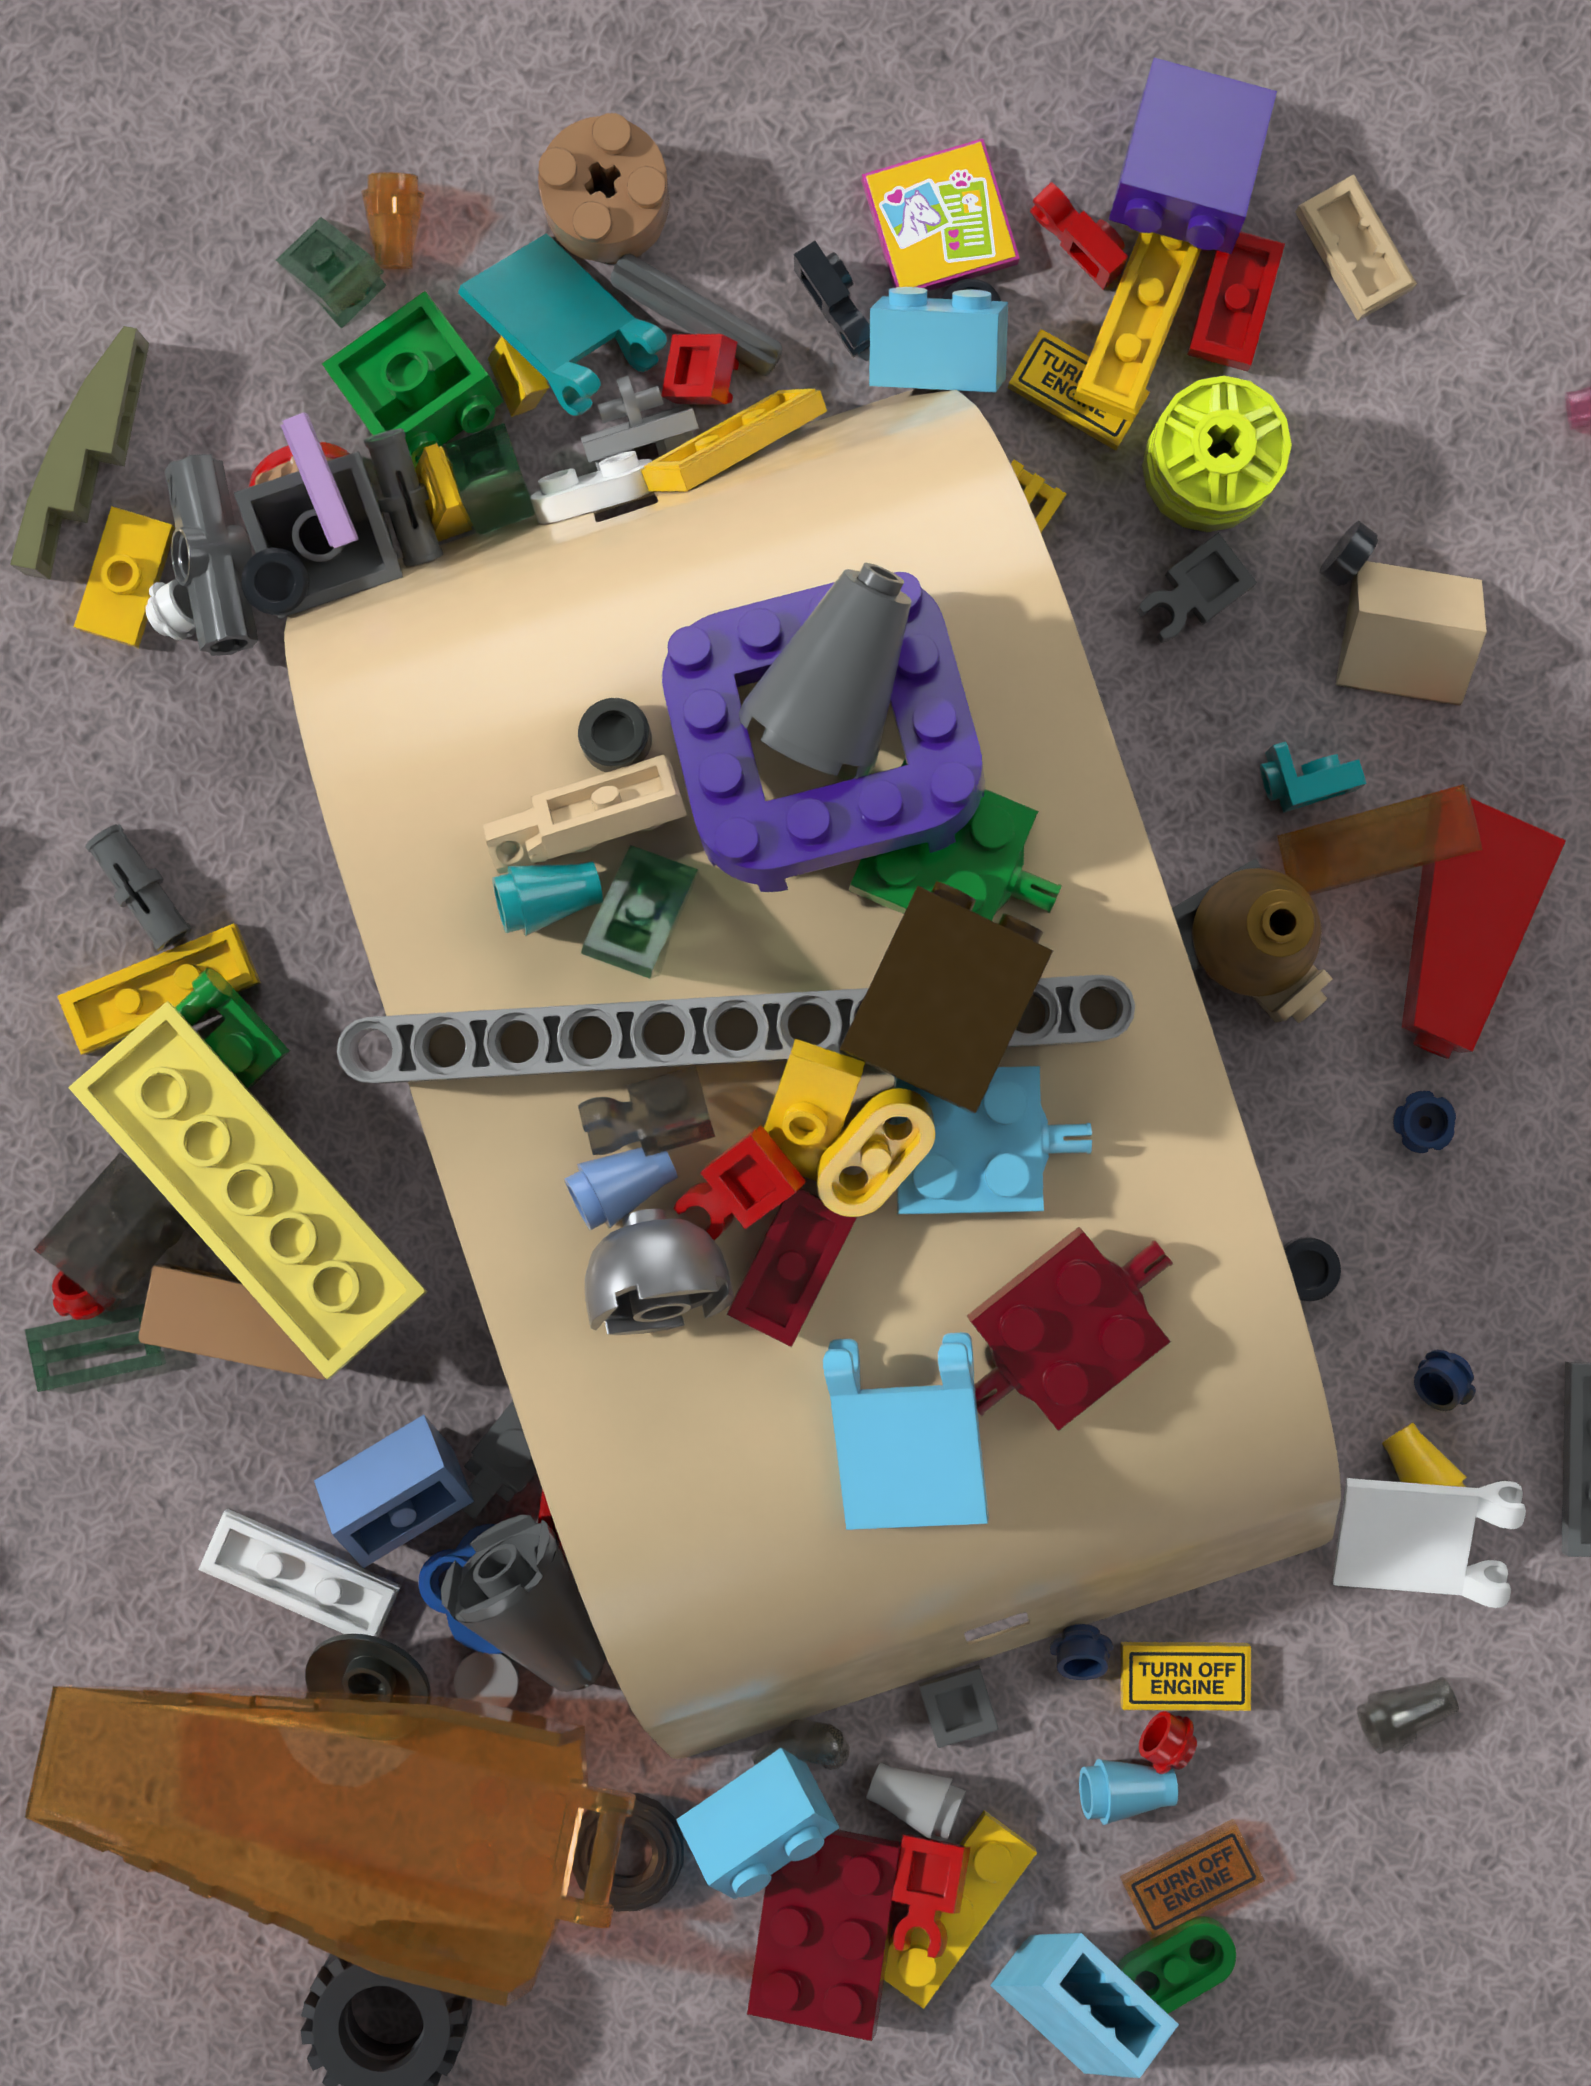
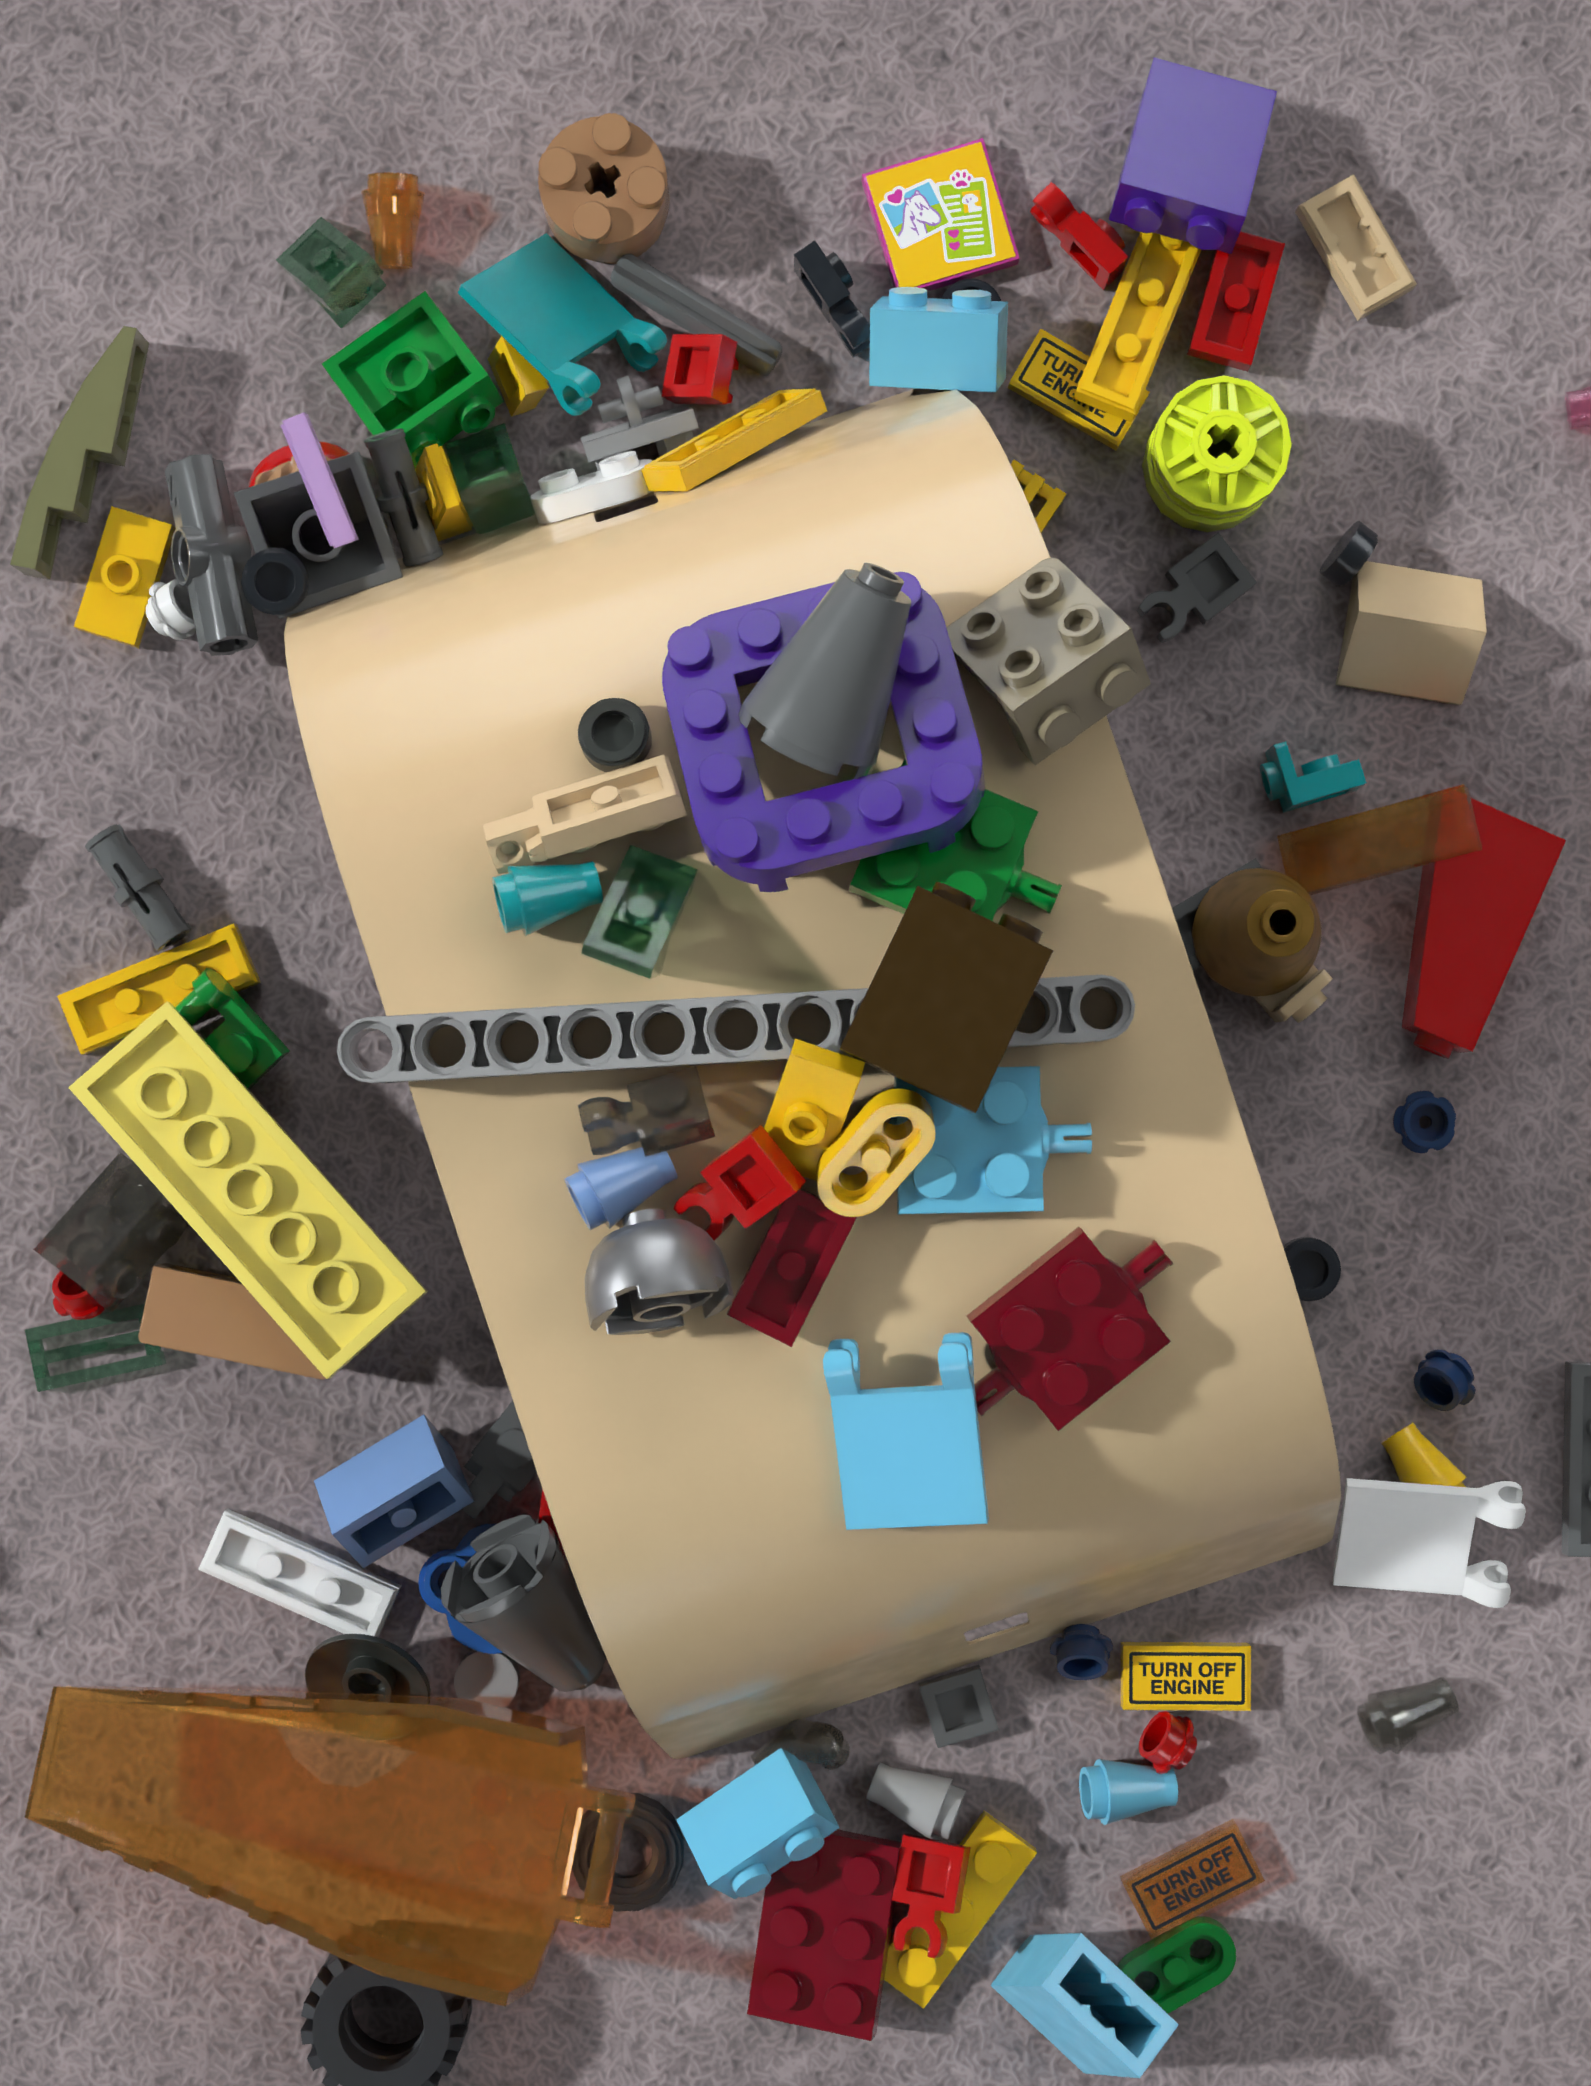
none -> dark tan bracket [947,558,1151,765]

